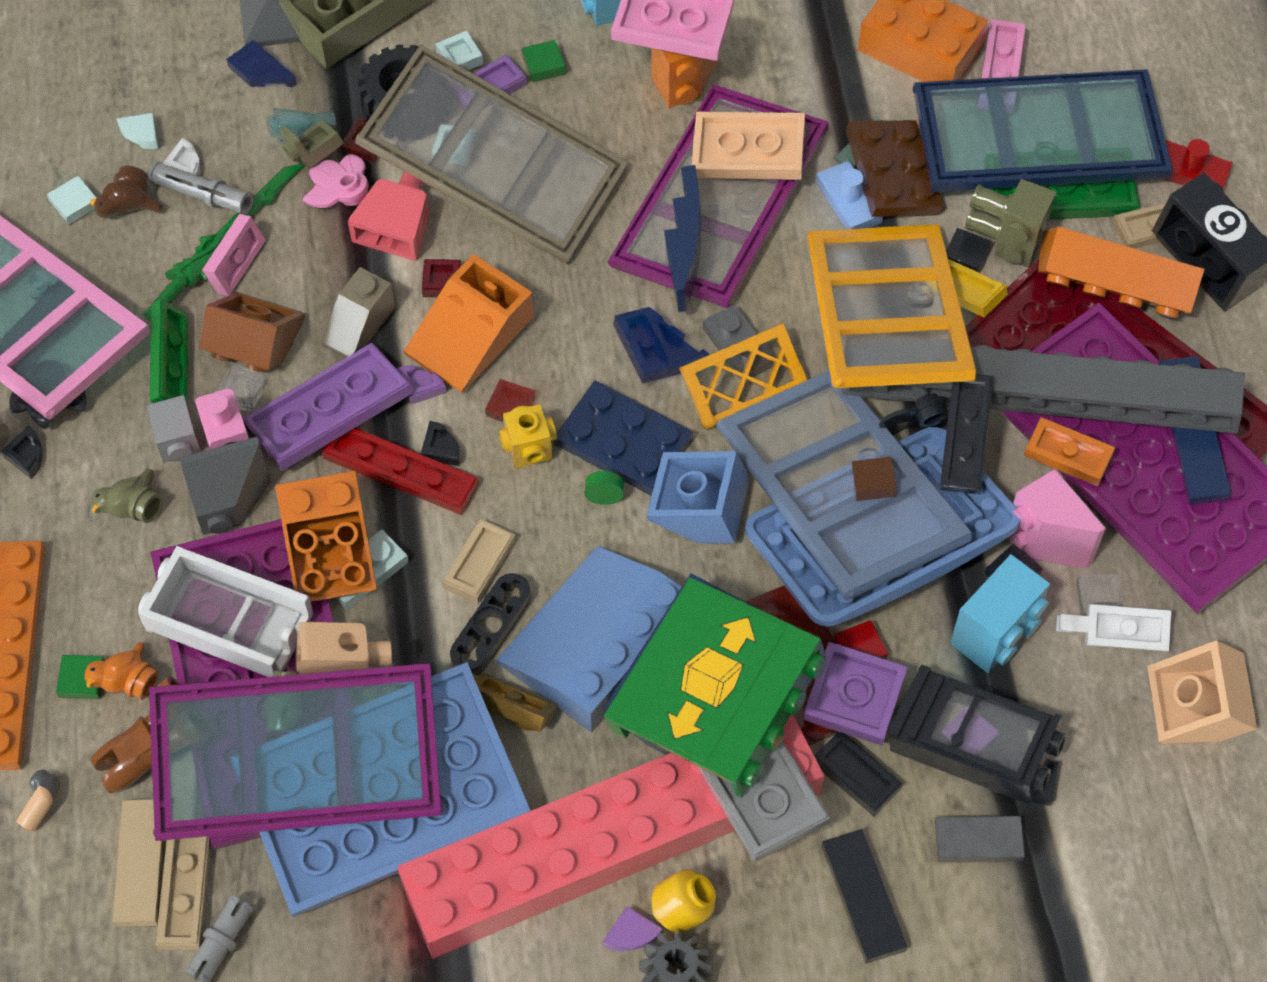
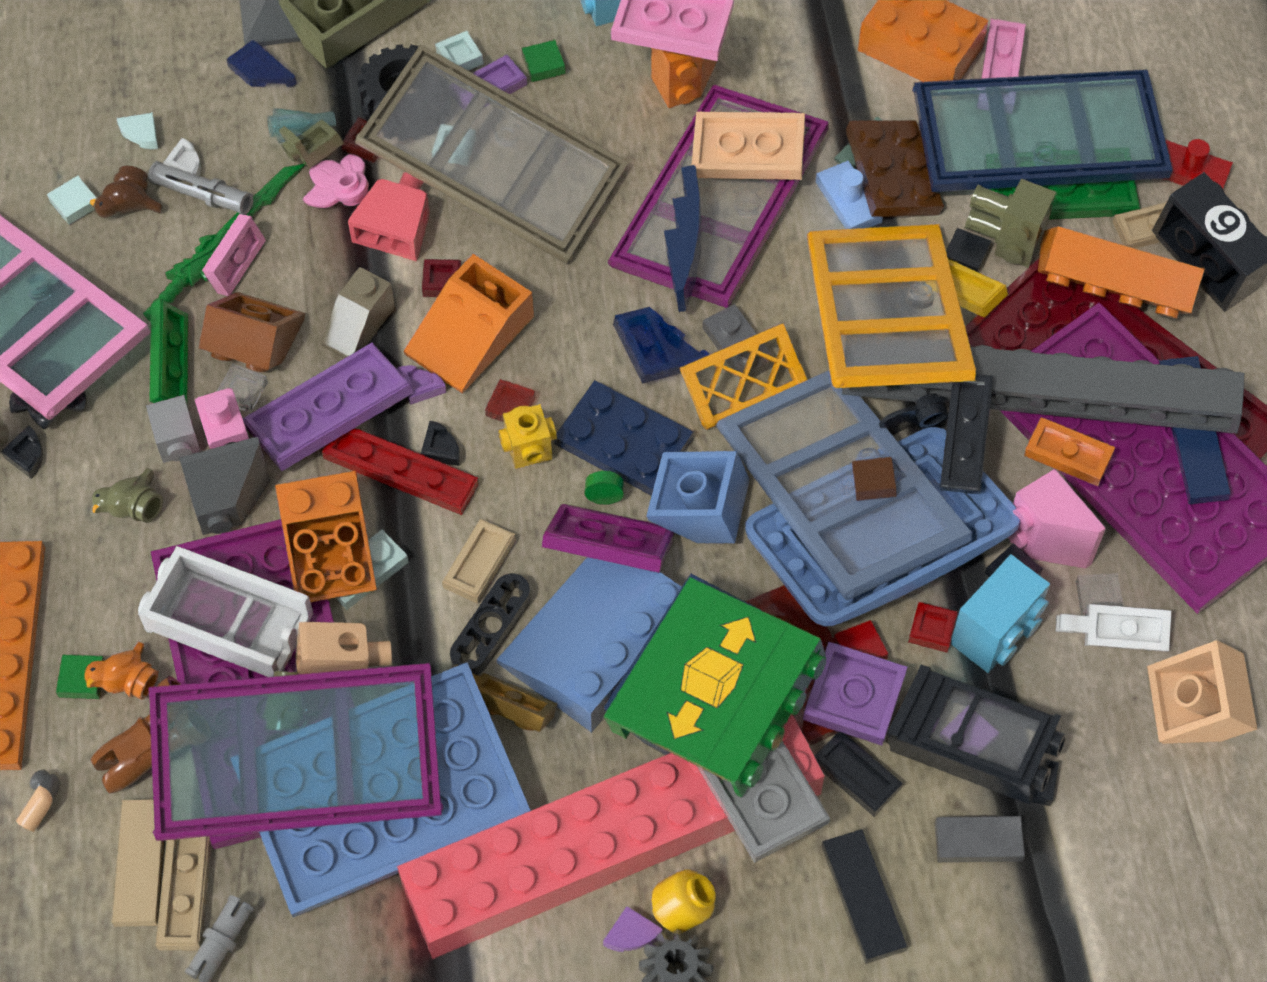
none -> magenta tile [541,504,675,573]
none -> red tile [908,602,958,653]

